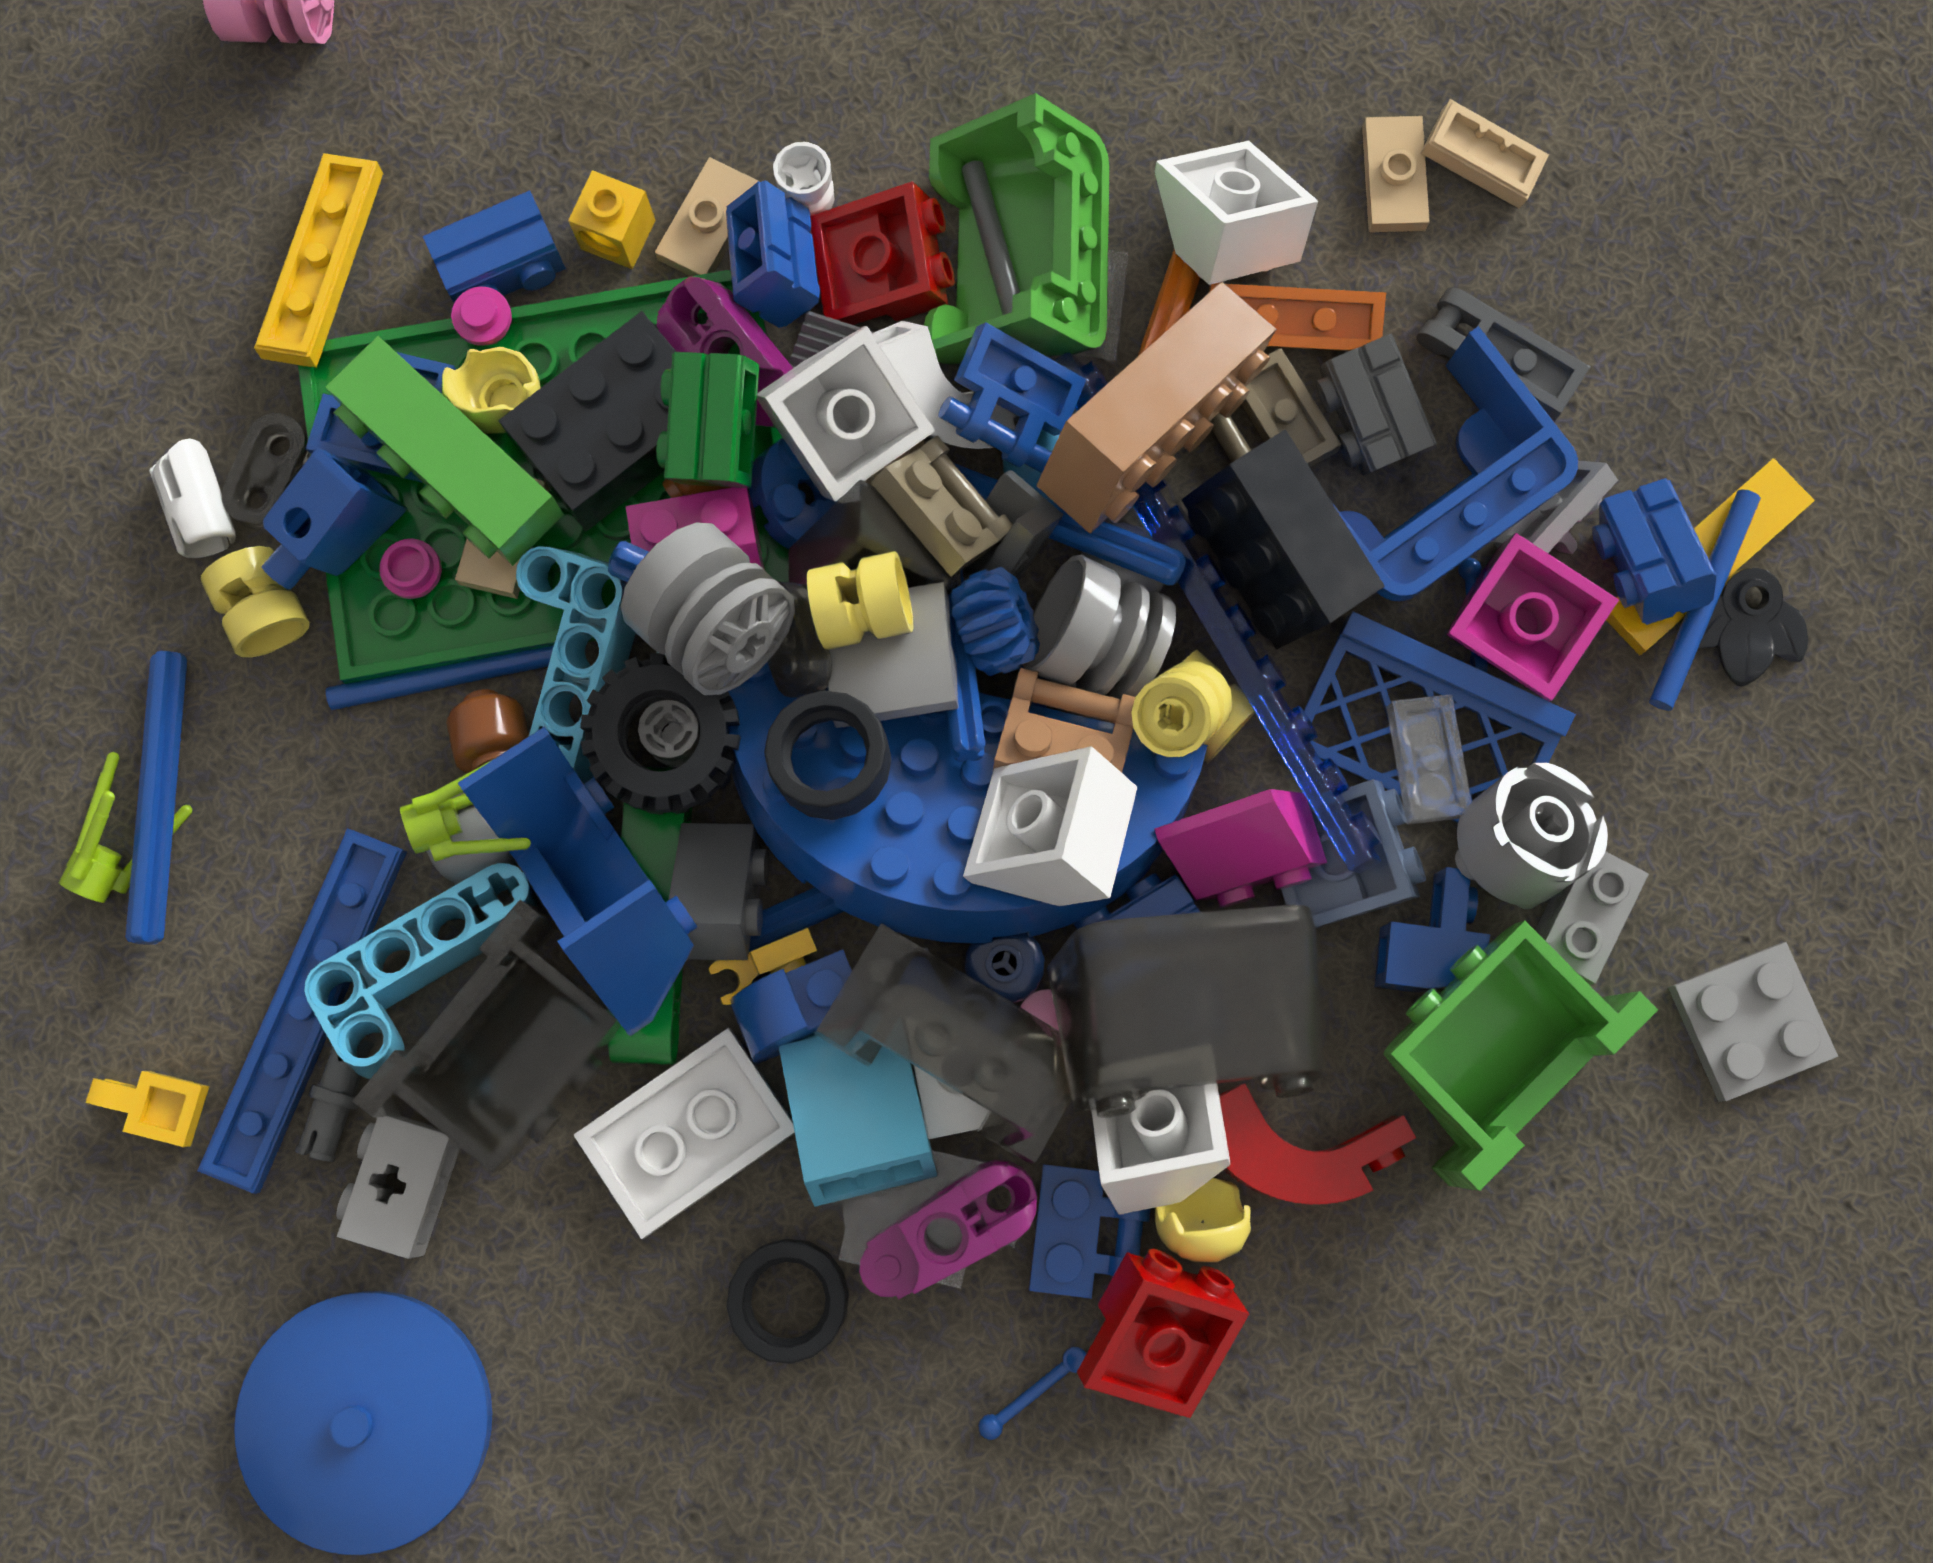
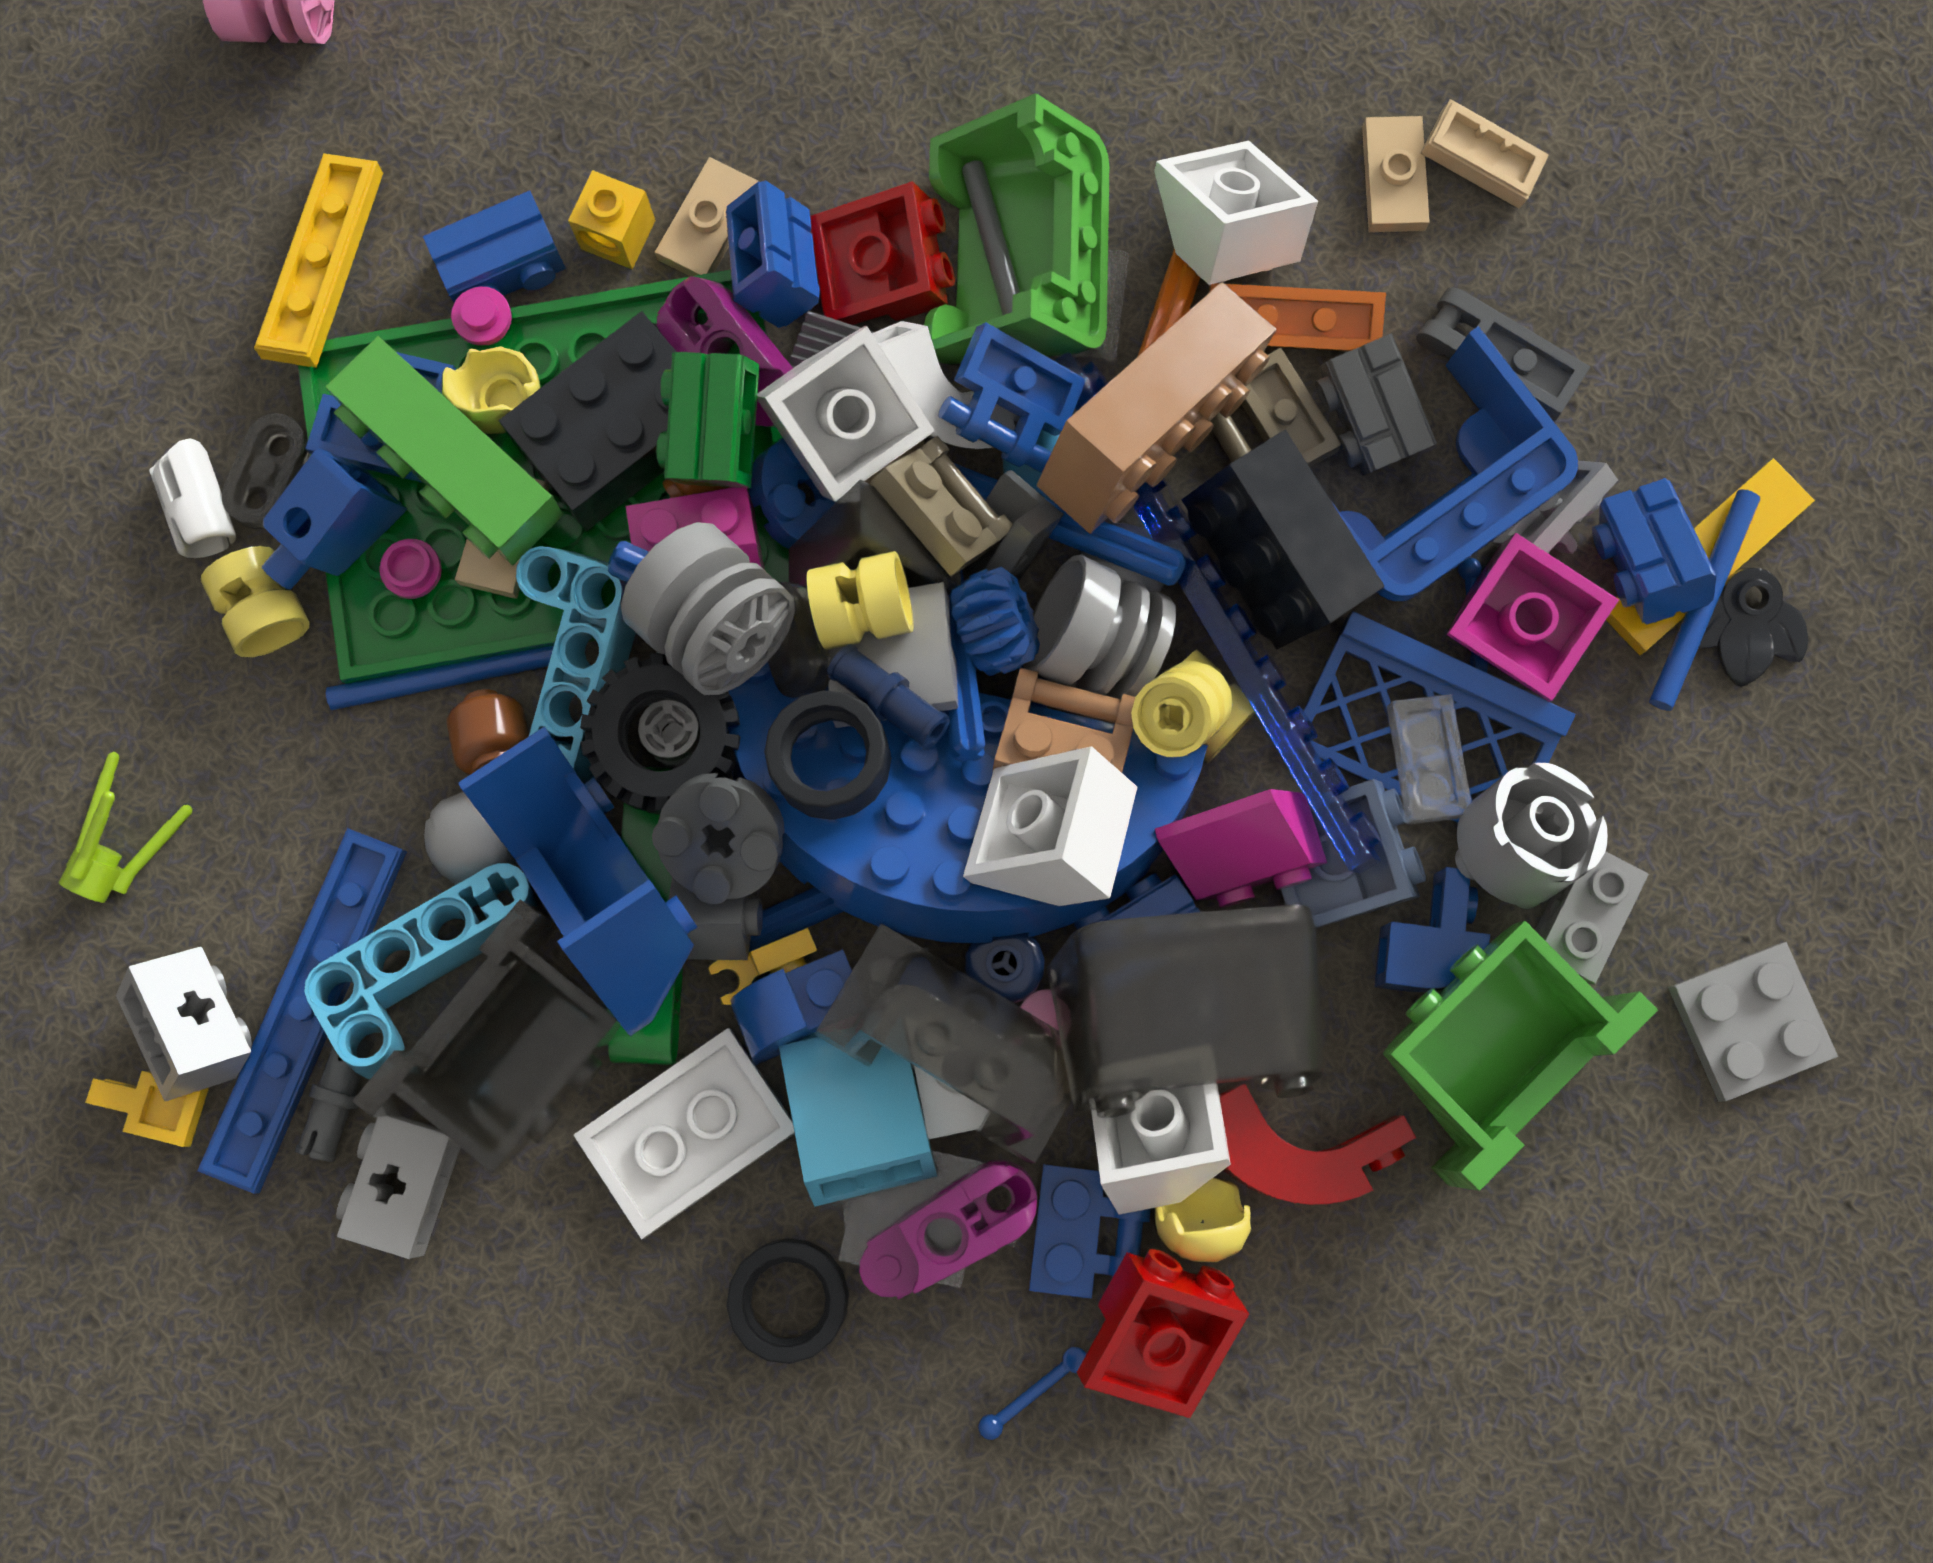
blue axle [125,651,187,945] -> none
blue dish [234,1291,492,1555] -> none
lime plant [400,759,531,862] -> none
white wheel [773,142,835,216] -> none
none -> brick [116,947,252,1102]
none -> dark grey plate [652,773,785,904]
none -> dark blue pin [827,644,950,750]

